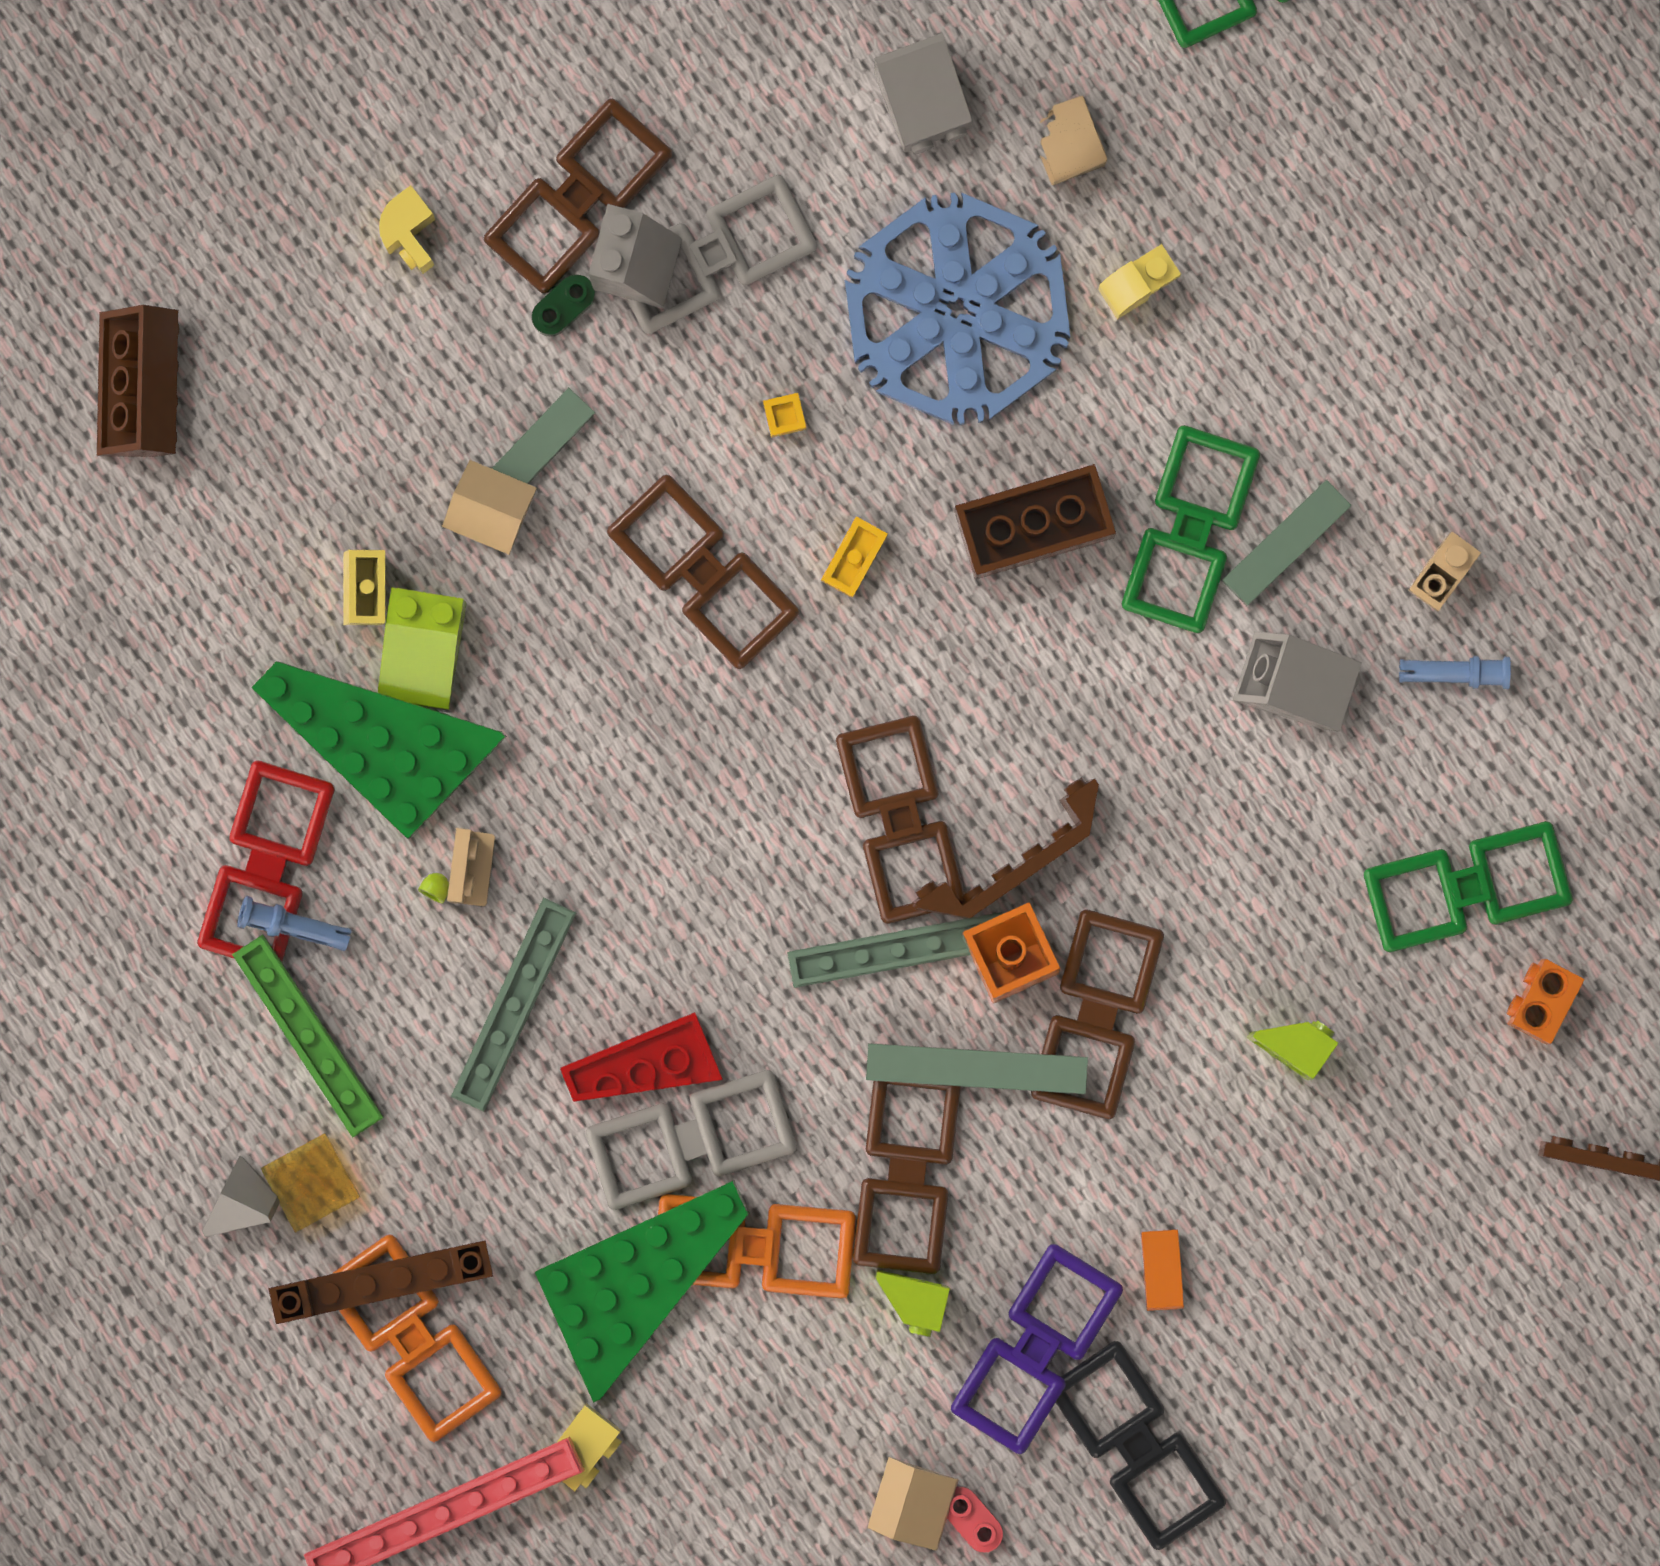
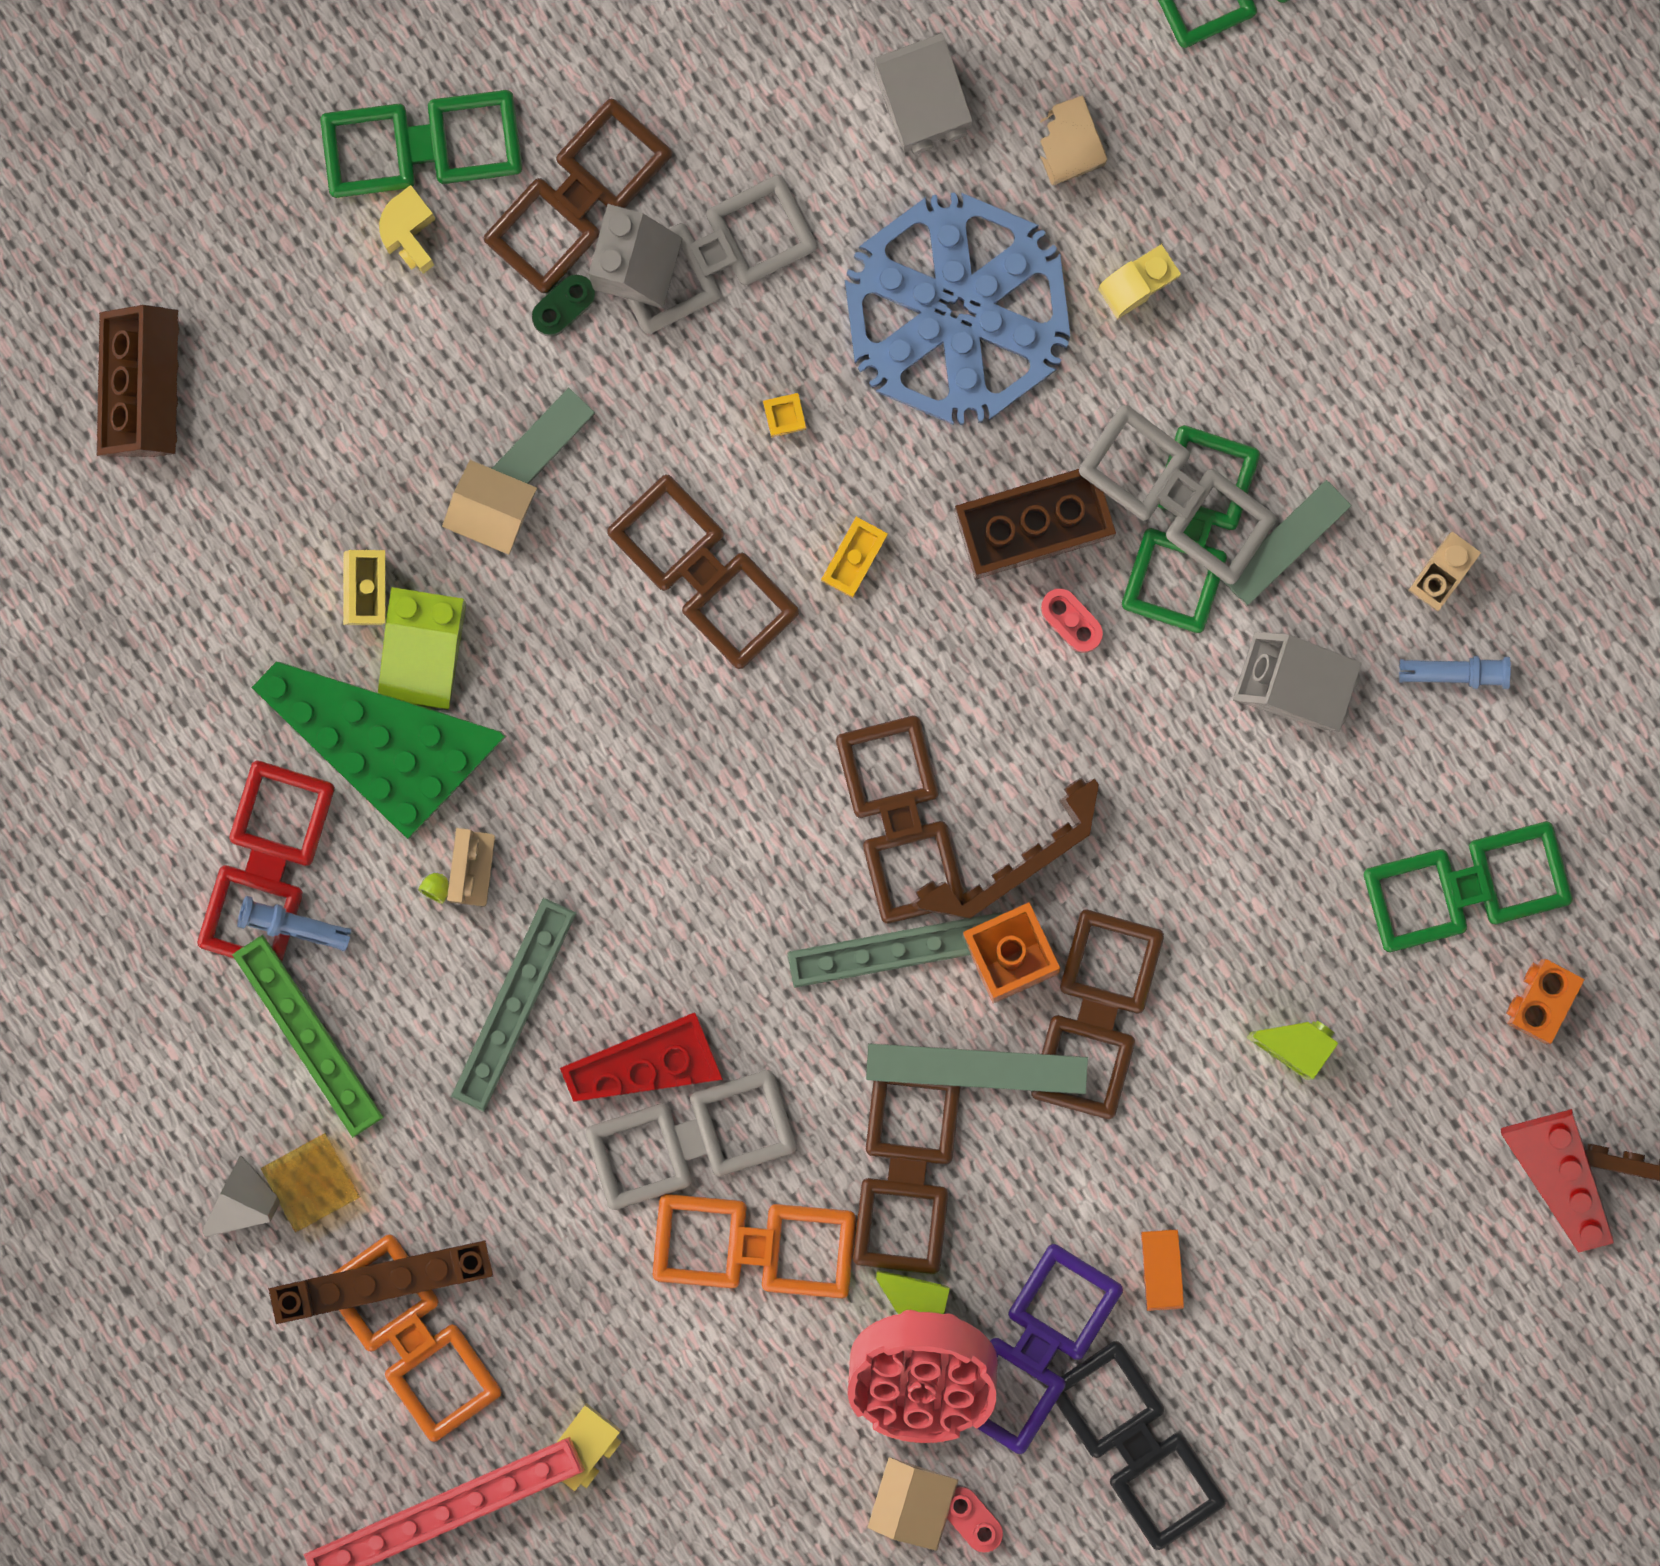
green wing [535,1180,750,1403] -> none
none -> green bar [320,90,522,198]
none -> coral brick [848,1310,998,1443]
none -> coral plate [1041,589,1103,653]
none -> light grey bar [1079,405,1276,584]
none -> wing [1501,1109,1614,1253]

